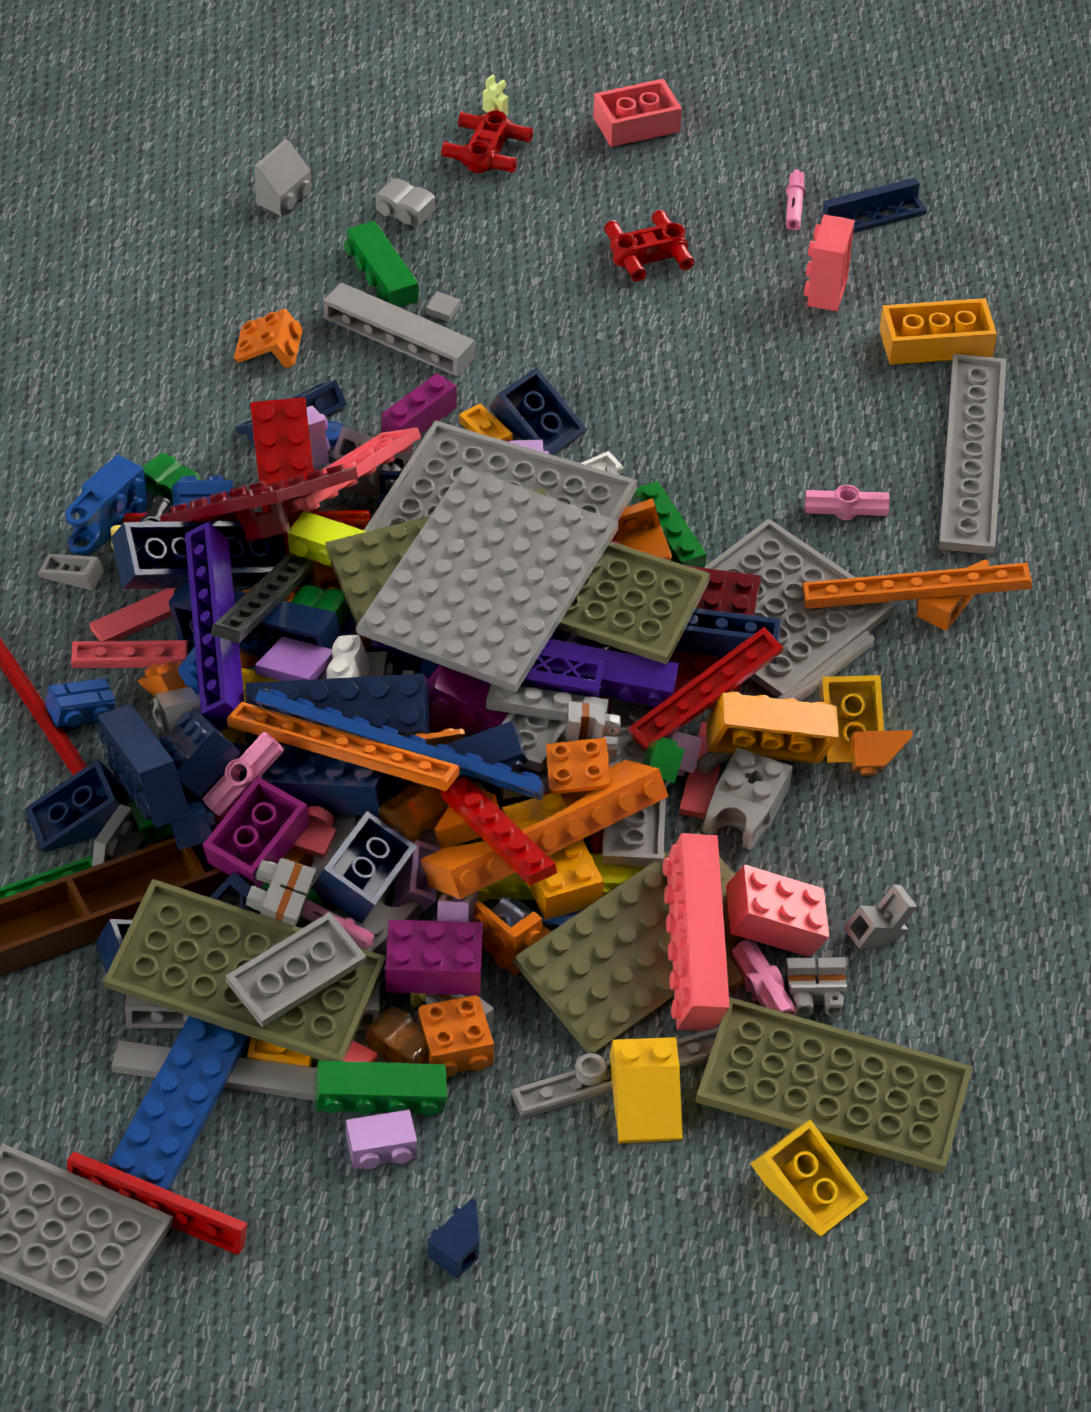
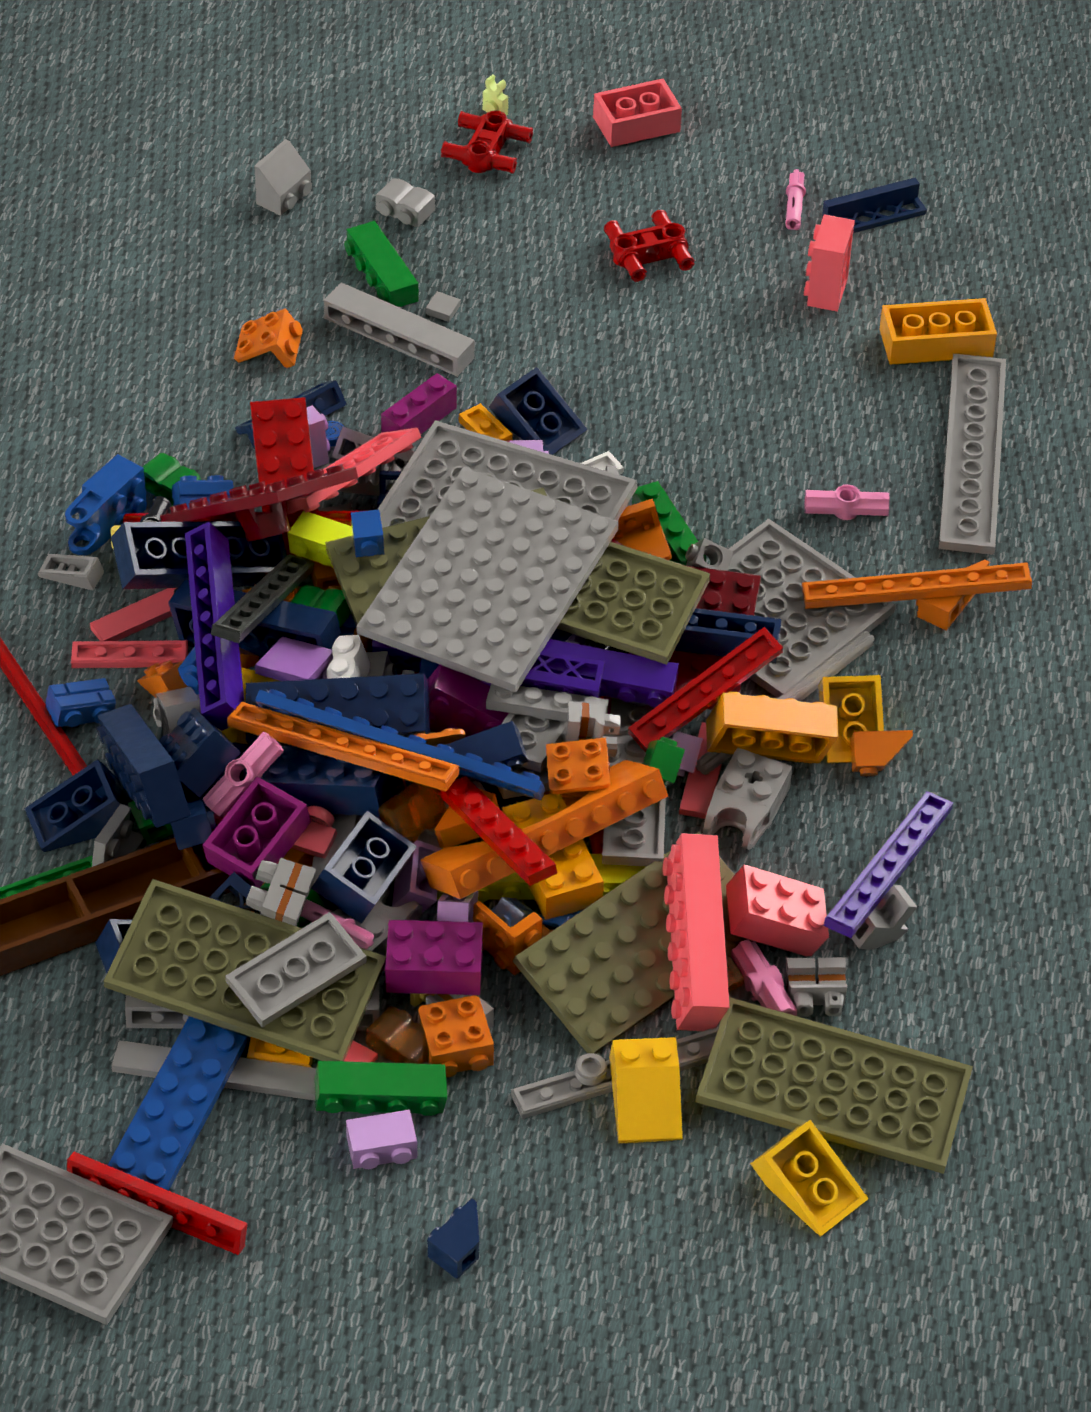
none -> blue brick [351,509,384,557]
none -> light grey brick [685,538,734,571]
none -> tile [823,791,953,938]

